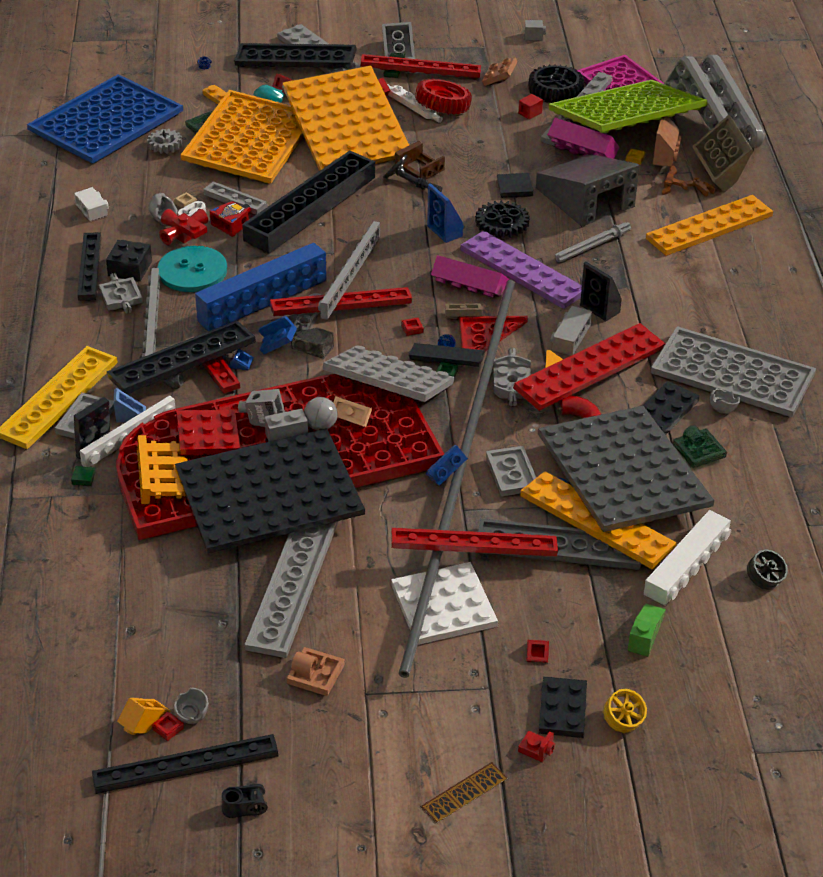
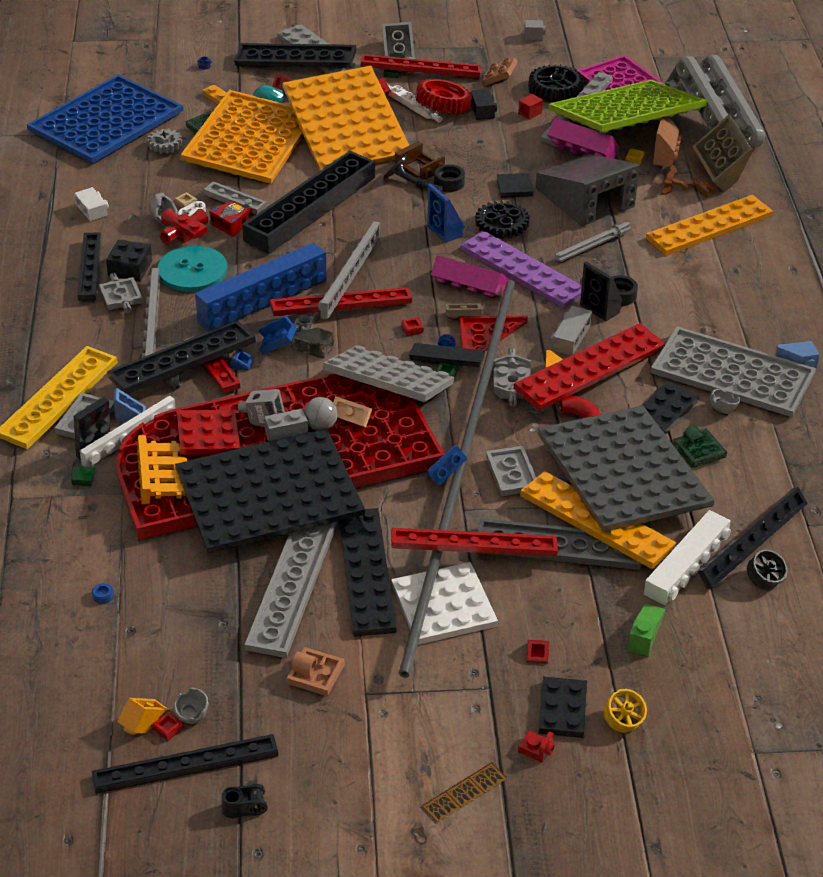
none -> blue tile [92,583,114,604]
none -> black plate [339,508,397,637]
none -> black tyre [434,164,465,192]
none -> black brick [471,89,497,120]
none -> black tyre [612,275,638,306]
none -> black plate [697,487,808,589]
none -> medium blue slope [775,341,820,369]

